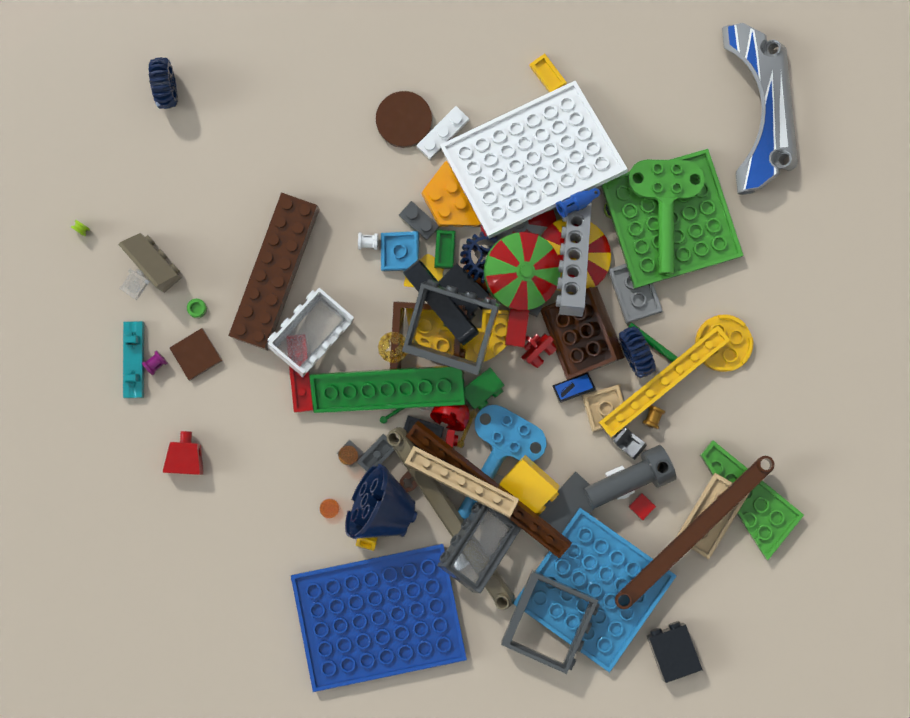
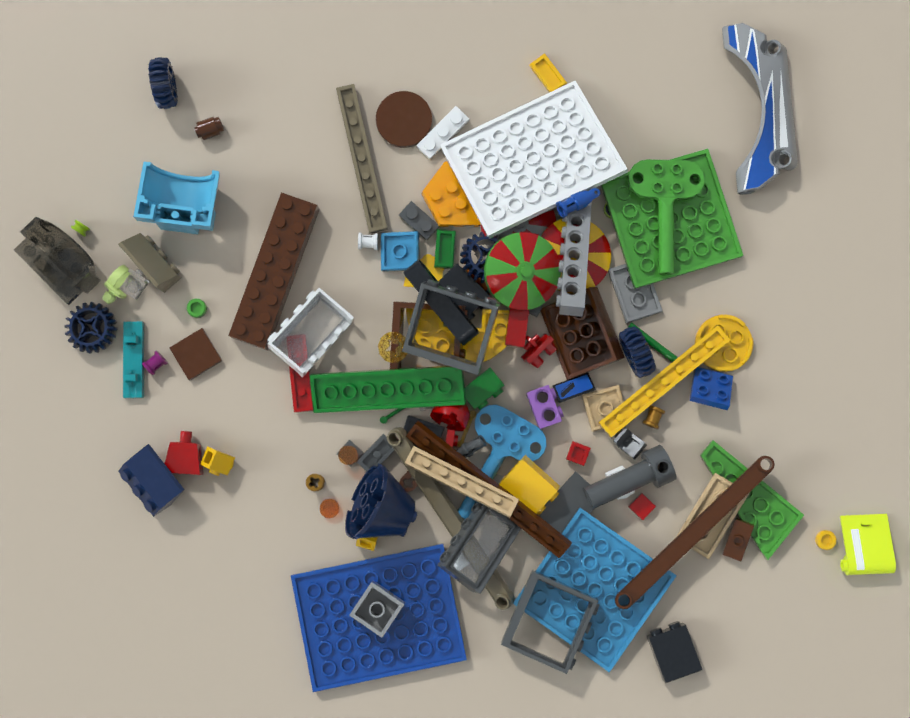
none -> clear smoke piece [14,217,101,305]
none -> dark blue gear [64,302,118,354]
none -> yellowish green piece [102,265,132,304]
none -> dark blue slope [118,444,185,517]
none -> medium azure piece [133,162,220,235]
none -> reddish brown brick [194,116,224,140]
none -> yellow brick [200,446,235,476]
none -> pearl gold bush [306,474,325,491]
none -> dark tan plate [336,84,388,234]
none -> light grey brick [349,580,405,638]
none -> dark grey pin [456,435,487,458]
none -> medium lavender brick [526,385,564,429]
none -> red plate [566,441,591,466]
none -> blue plate [690,367,733,410]
none -> reddish brown plate [722,518,754,562]
none -> yellow tile [815,530,837,550]
none -> neon yellow door [840,514,896,575]

